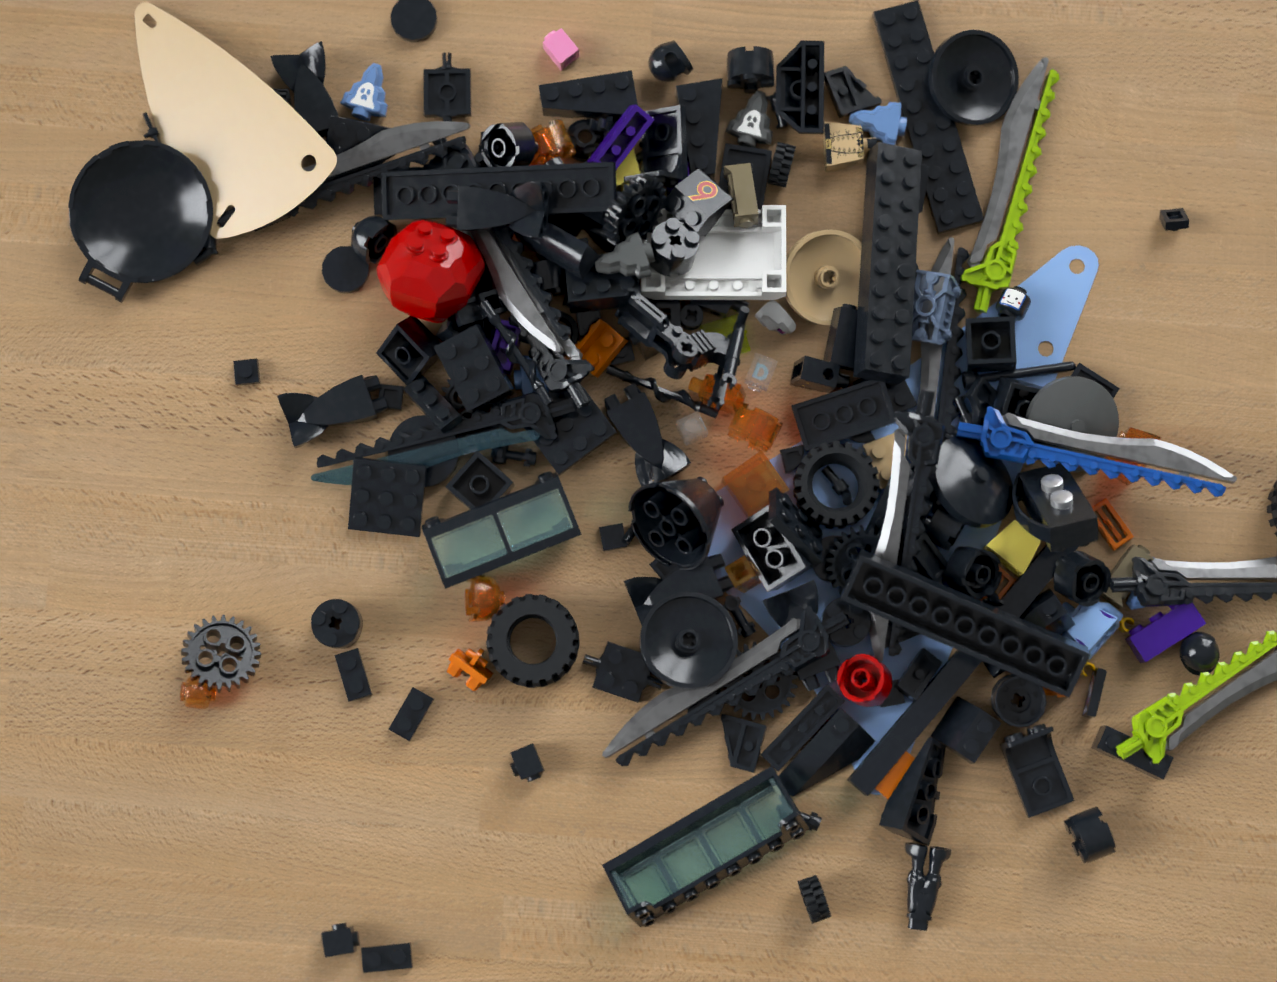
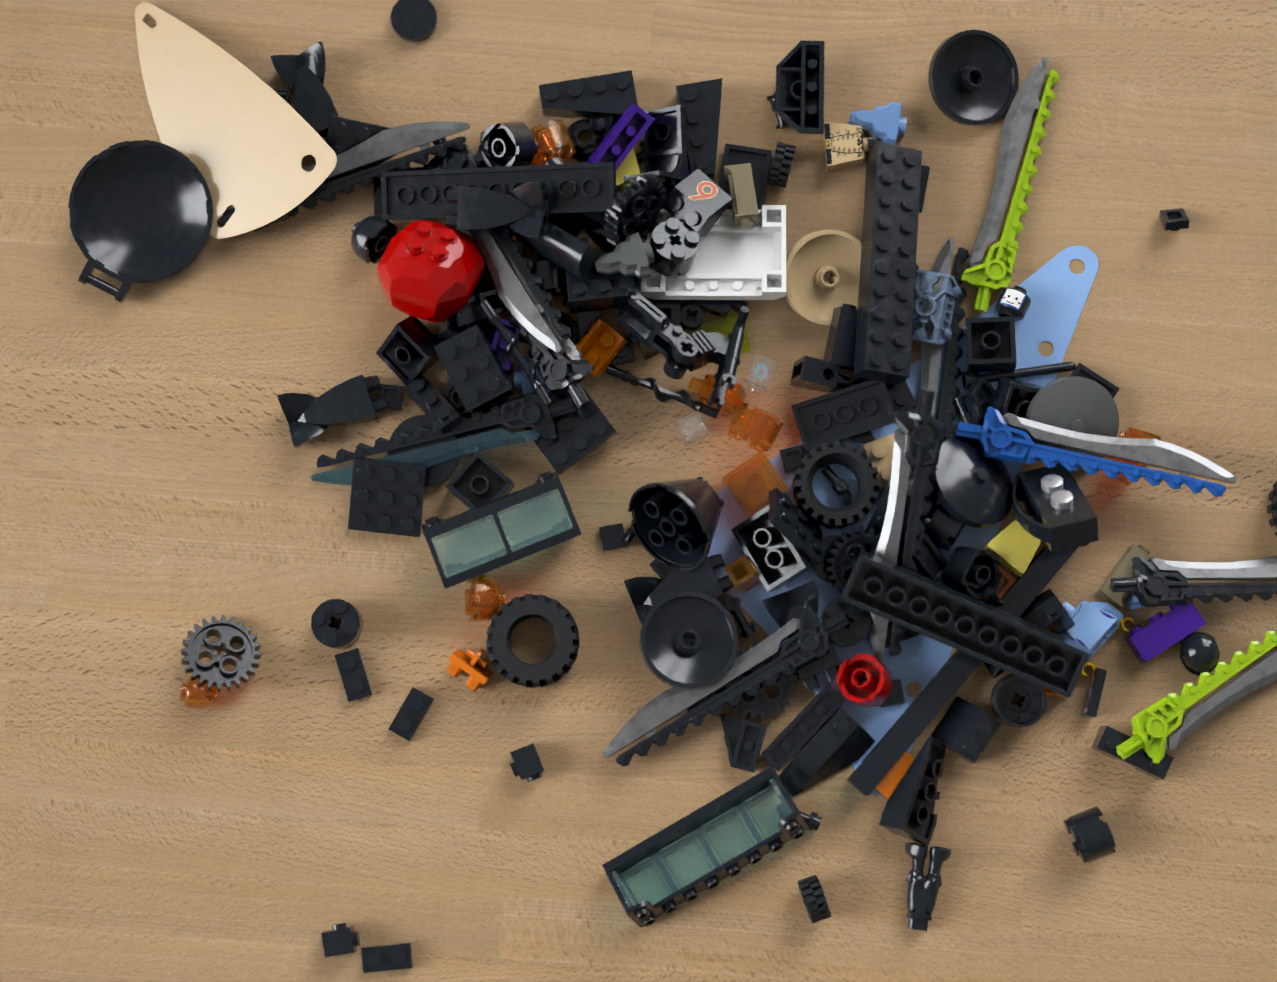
black piece [143,112,161,143] -> none
black piece [194,222,219,266] -> none
black plate [233,358,261,386] -> none
black tile [322,246,370,293] -> none
medium blue rock [340,63,388,121] -> none
black plate [423,52,471,121] -> none
black bar [491,443,537,467] -> none
bright pink brick [543,28,579,71] -> none
black plate [583,641,663,703] -> none
black hips [604,383,691,486] -> none
black helmet [648,40,694,82] -> none
dark grey rock [726,90,773,148] -> none
black brick [727,46,774,94] -> none
light grey rock [755,300,796,335] -> none
black wing [824,66,882,118] -> none
black plate [873,0,984,234] -> none
black plate [894,648,943,702] -> none
black bracket [999,723,1075,818] -> none
black brick [1054,551,1111,606] -> none
orange tile [1092,498,1134,551] -> none

